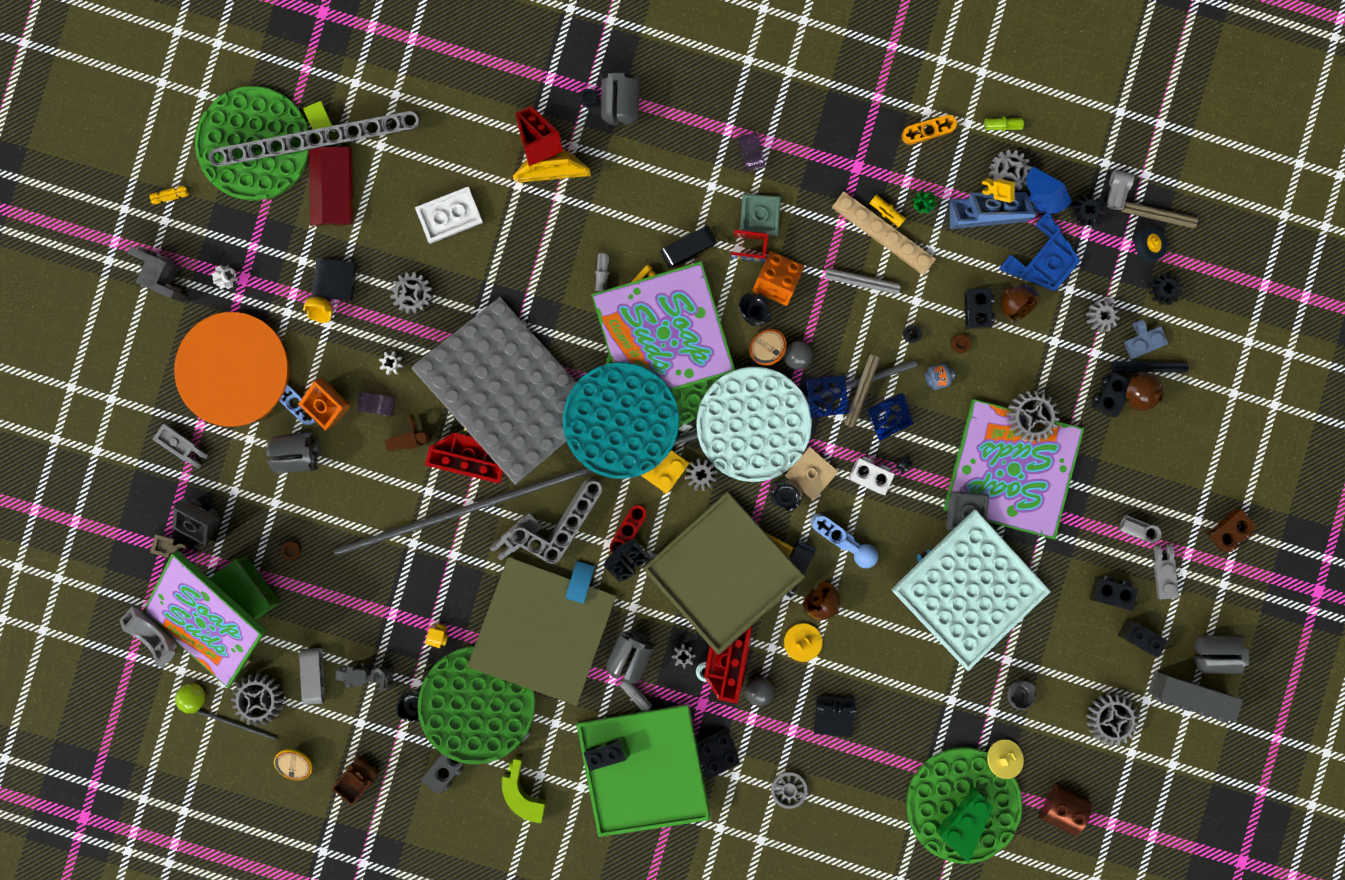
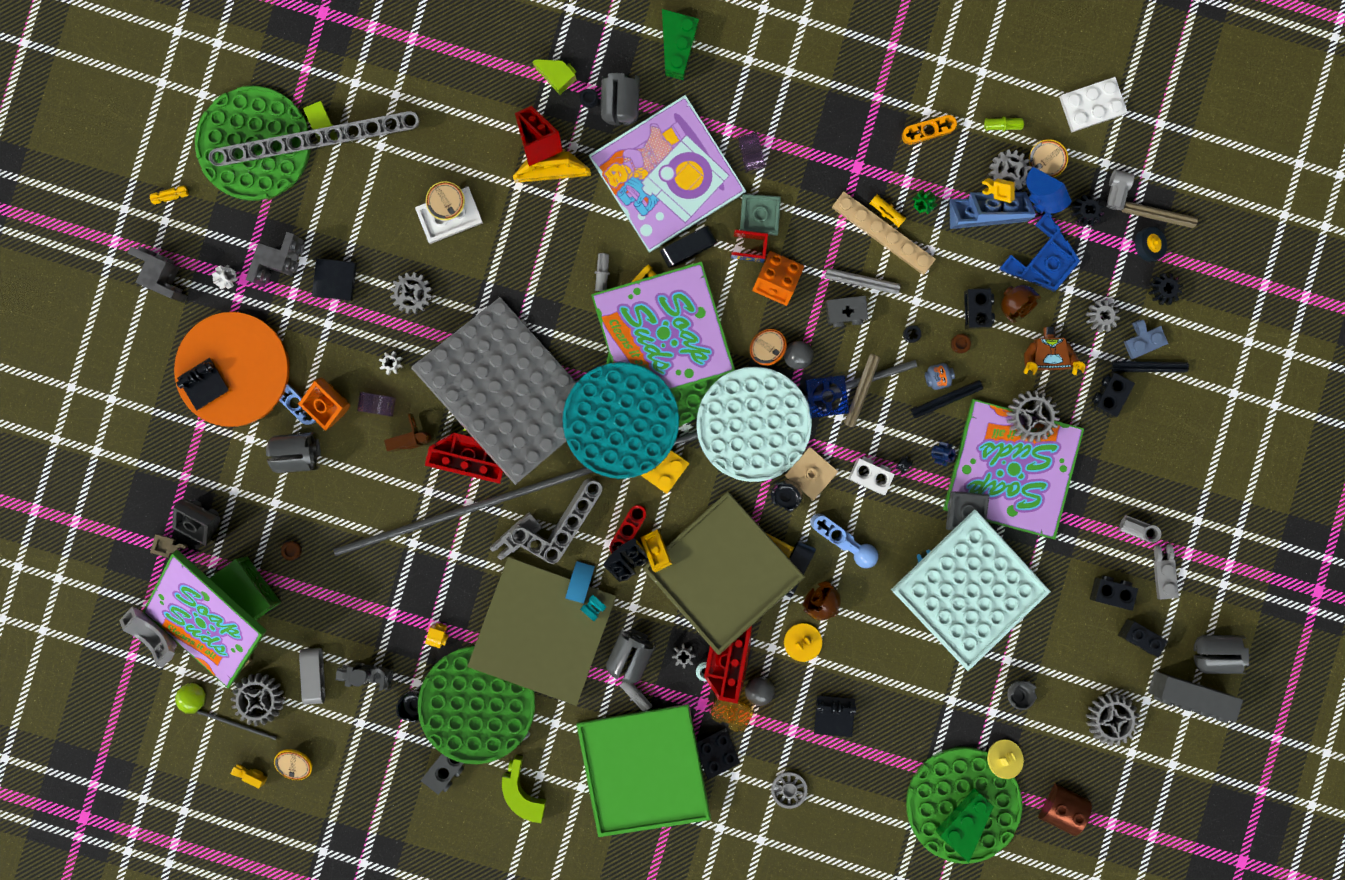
light grey hinge [153,423,208,468] -> none
yellow hair [303,296,333,323] -> none
dark red slope [309,147,353,227] -> none
reddish brown piece [331,755,380,806] -> none
black brick [584,737,630,771] -> none
light grey gear [685,459,717,491] -> none
black hair [739,293,772,327] -> none
clear blue piece [867,393,914,441] -> none
reddish brown cylinder [1126,371,1164,411] -> none
reddish brown brick [1206,509,1257,552] -> none
none -> black hinge [176,358,229,411]
none -> yellow plate [230,764,268,789]
none -> flat silver bracket [246,232,305,287]
none -> piece [426,181,465,220]
none -> lime slope [533,60,577,95]
none -> teal wheel [580,595,607,621]
none -> tile [588,95,746,253]
none -> yellow plate [640,530,672,573]
none -> green wedge [662,9,699,81]
none -> clear yellow brick [709,697,755,732]
none -> dark grey brick [825,296,868,328]
none -> black axle [911,380,983,418]
none -> dark blue gear [931,441,956,466]
none -> torso [1023,327,1085,375]
none -> tan piece [1029,139,1068,177]
none -> white plate [1059,77,1128,133]

